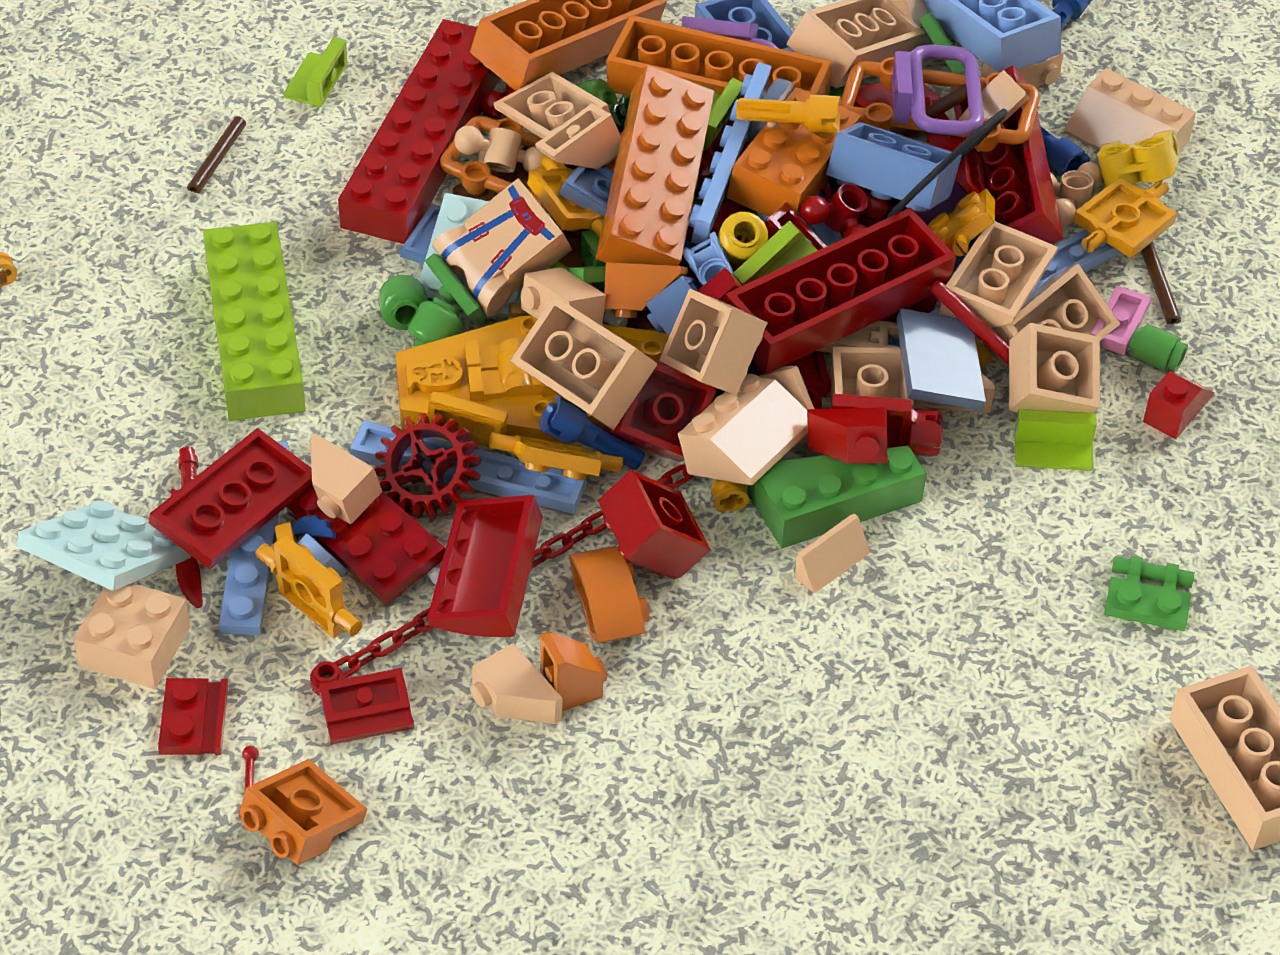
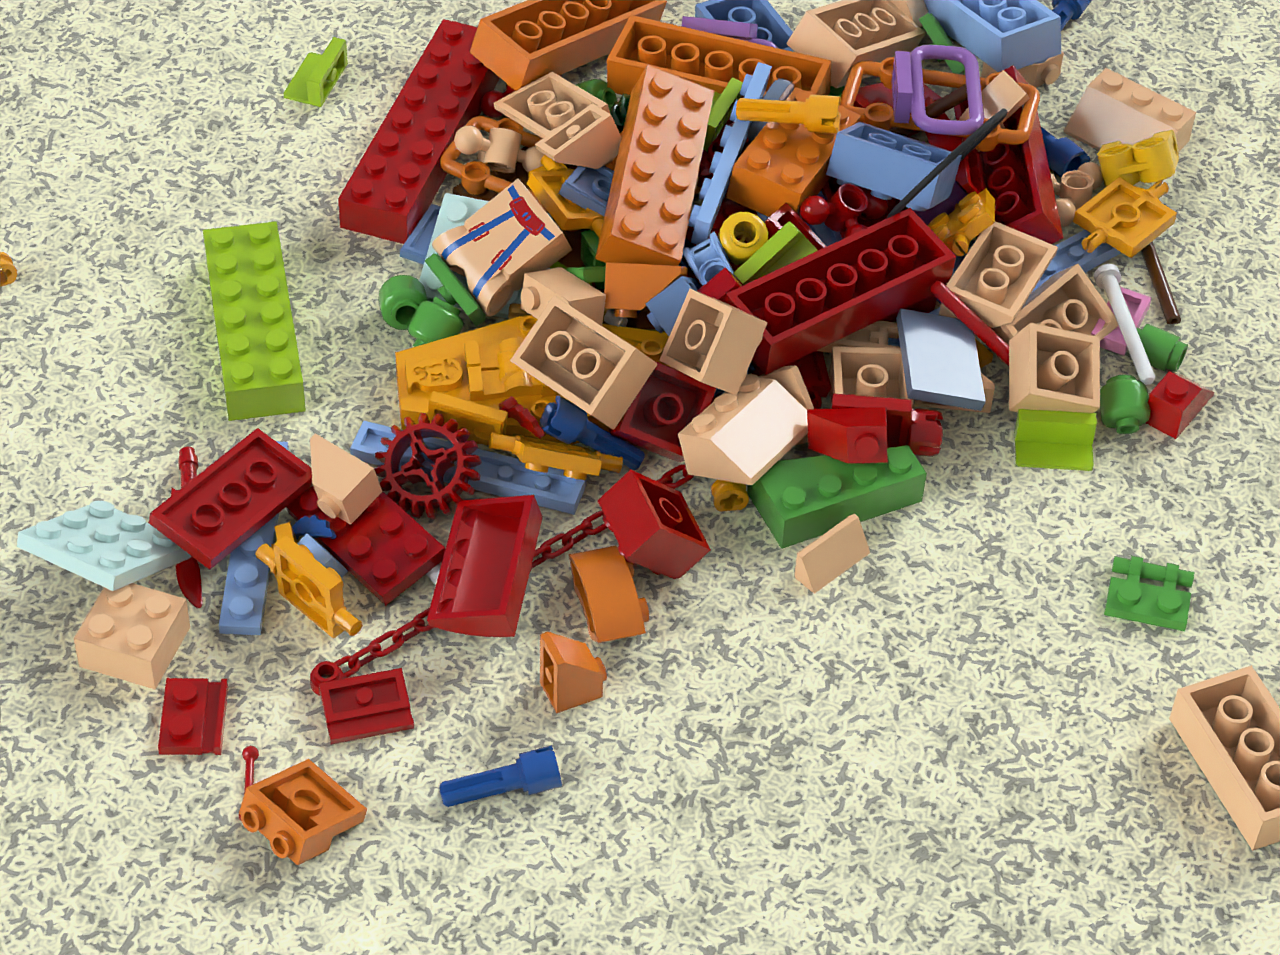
reddish brown piece [187,116,246,194] -> none
light nougat slope [470,643,562,724] -> none
none -> blue piece [439,745,562,807]
none -> red piece [499,396,546,439]
none -> white bar [1094,264,1155,385]
none -> bright green head [1100,375,1151,434]

